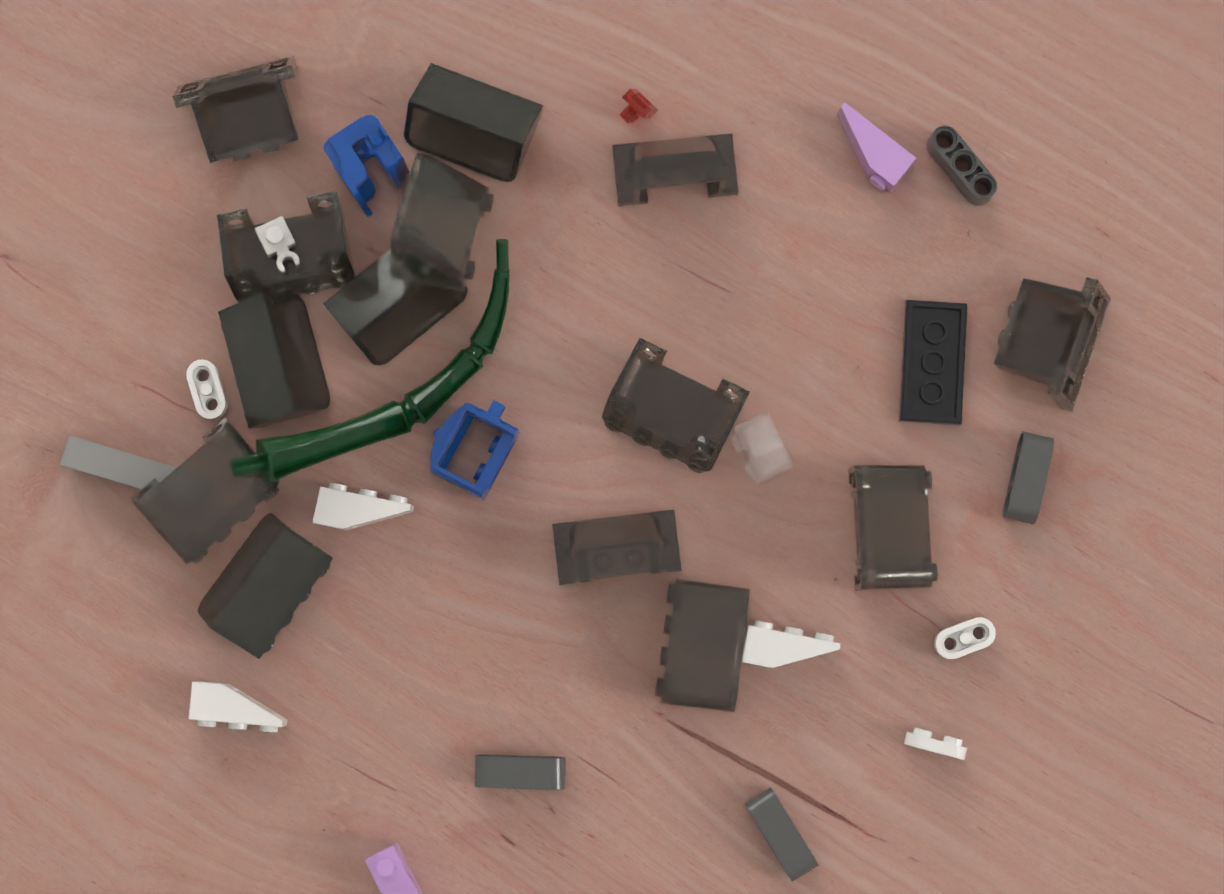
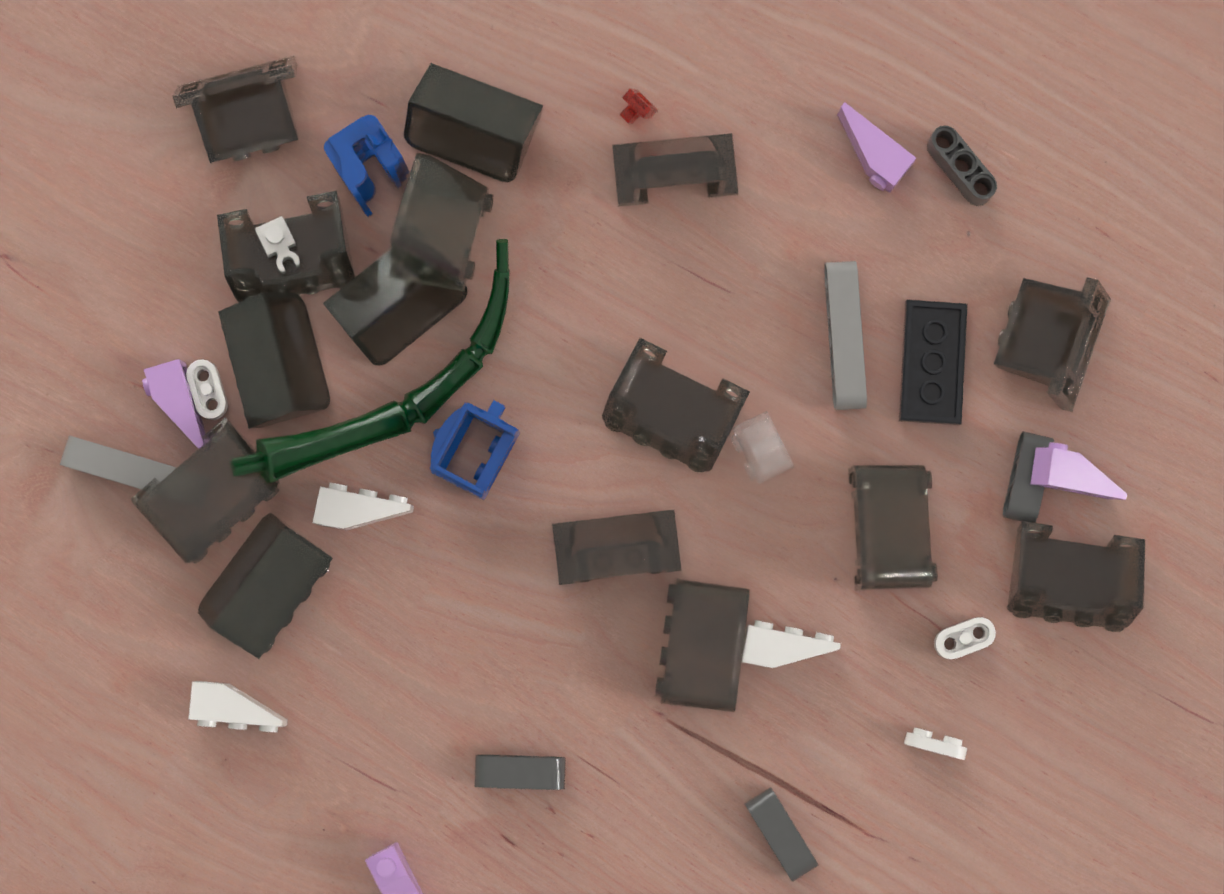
none -> lavender slope [142,359,210,451]
none -> light grey beam [824,261,867,410]
none -> clear smoke windscreen [1007,521,1145,632]
none -> lavender slope [1031,443,1127,500]

